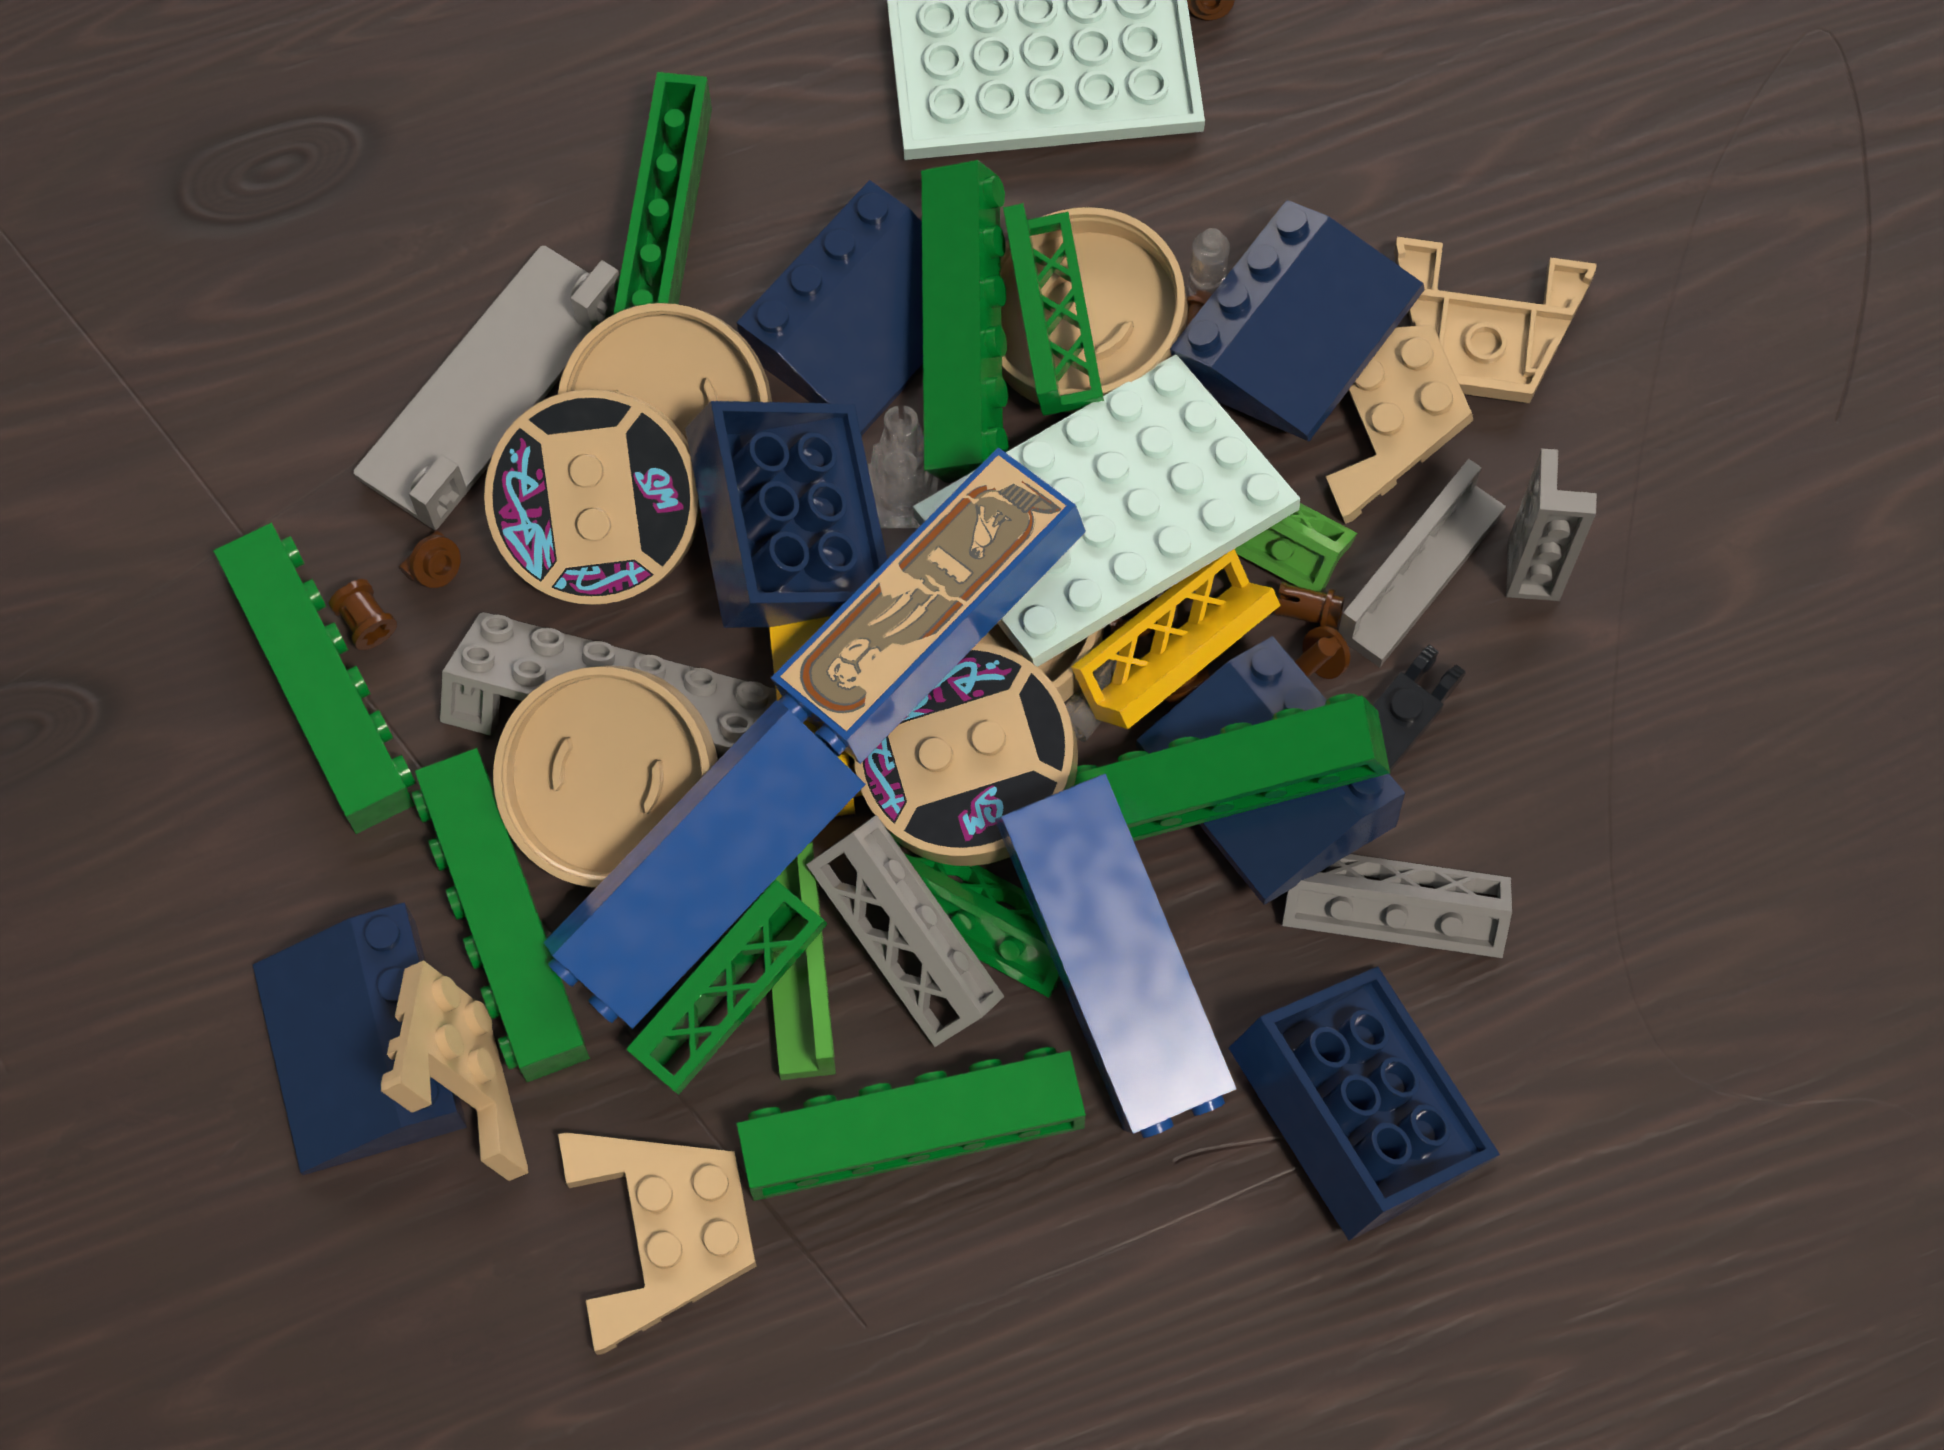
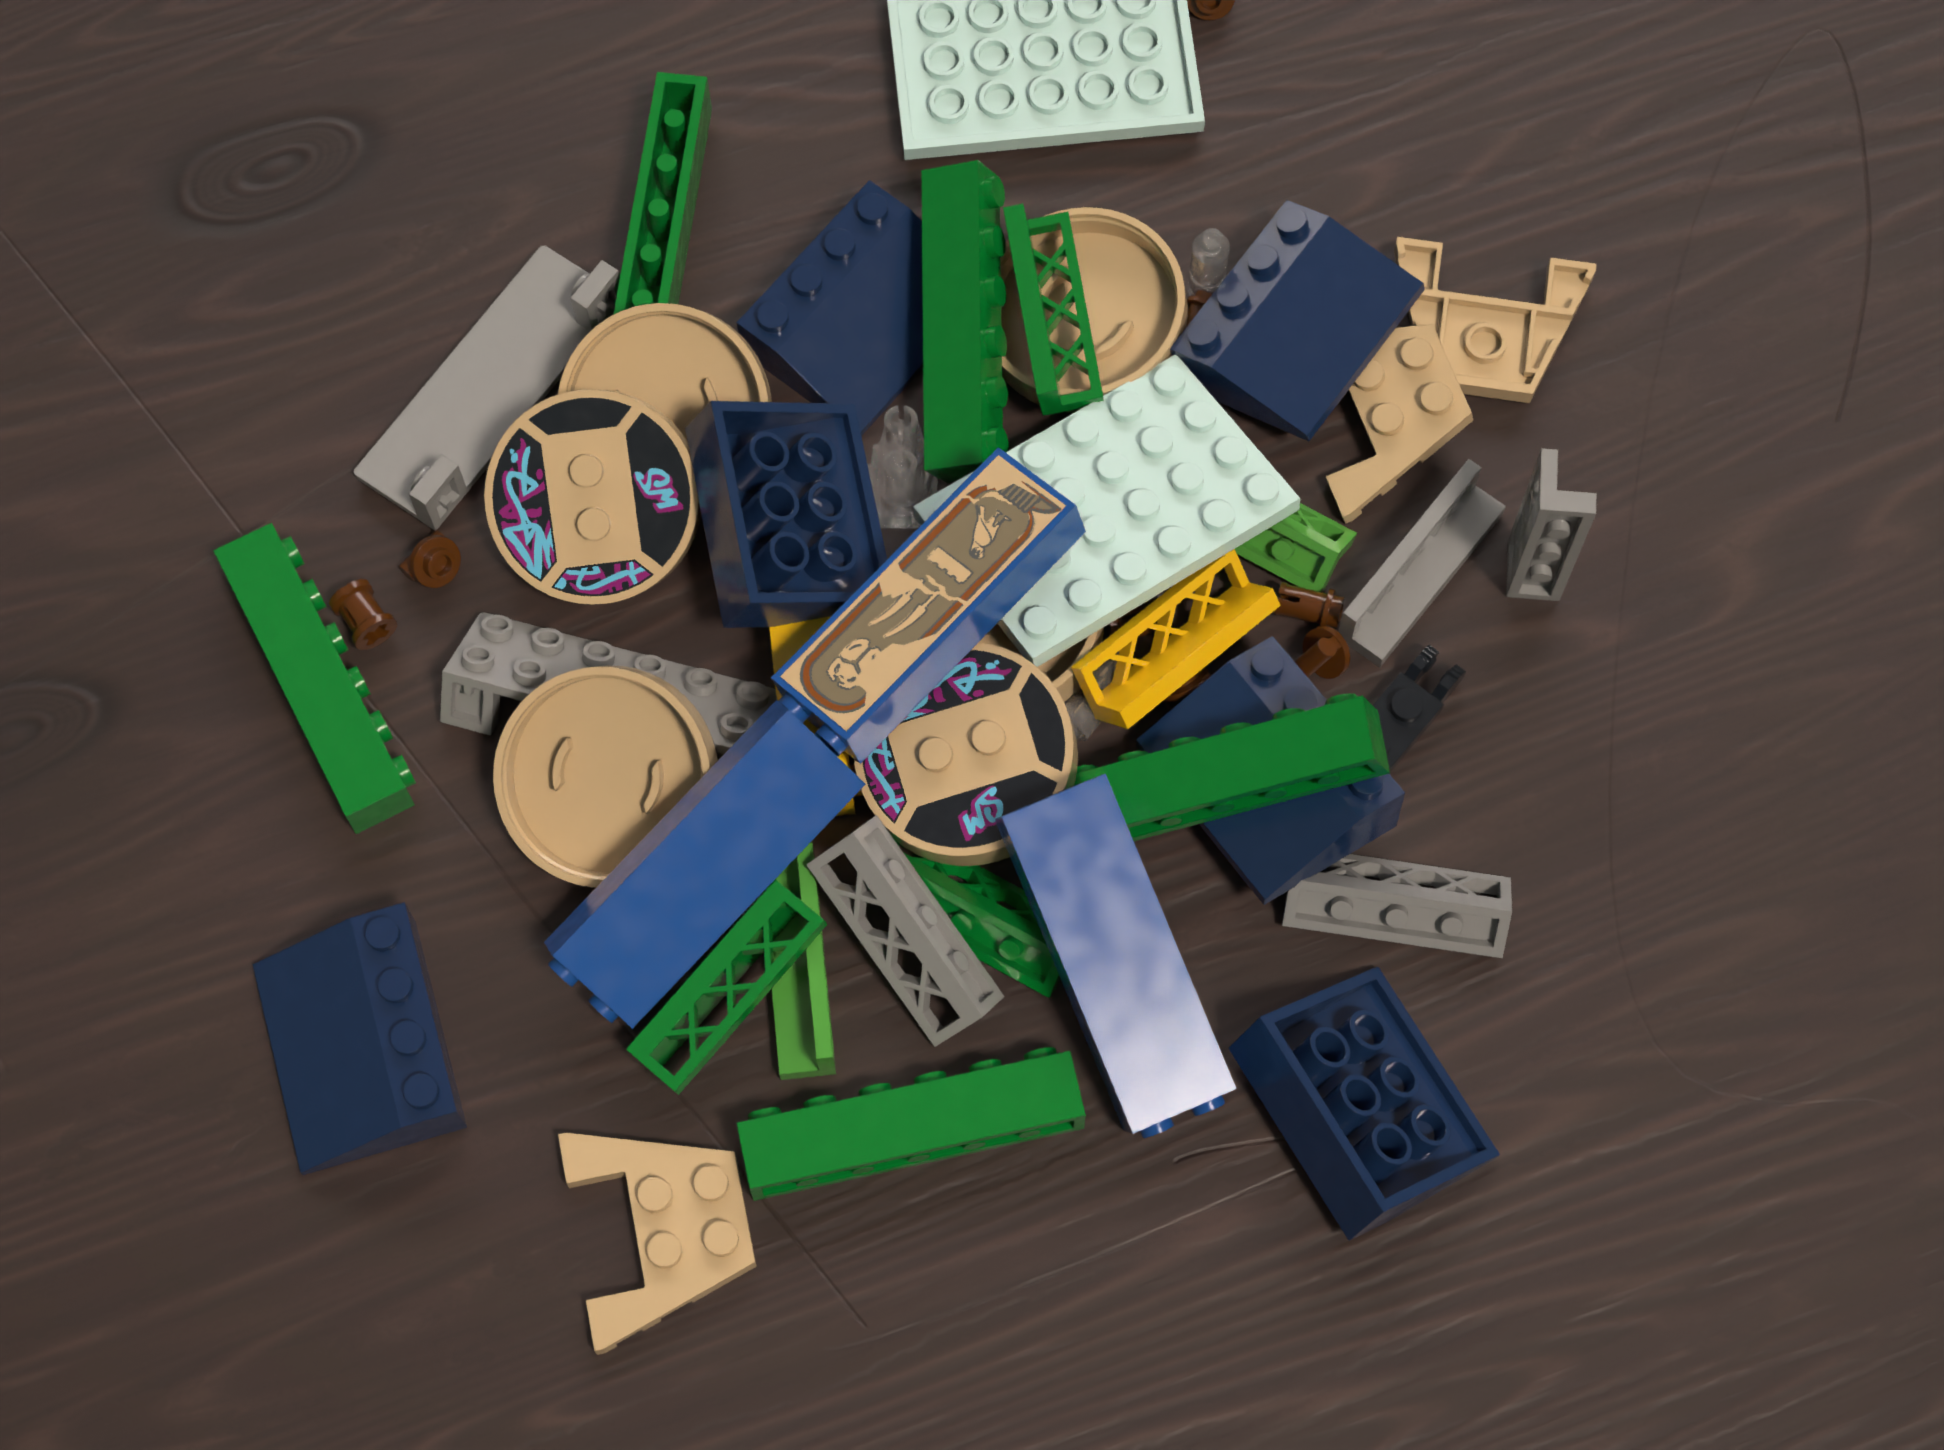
tan wing [381,960,528,1181] -> none
green brick [411,748,590,1082] -> none

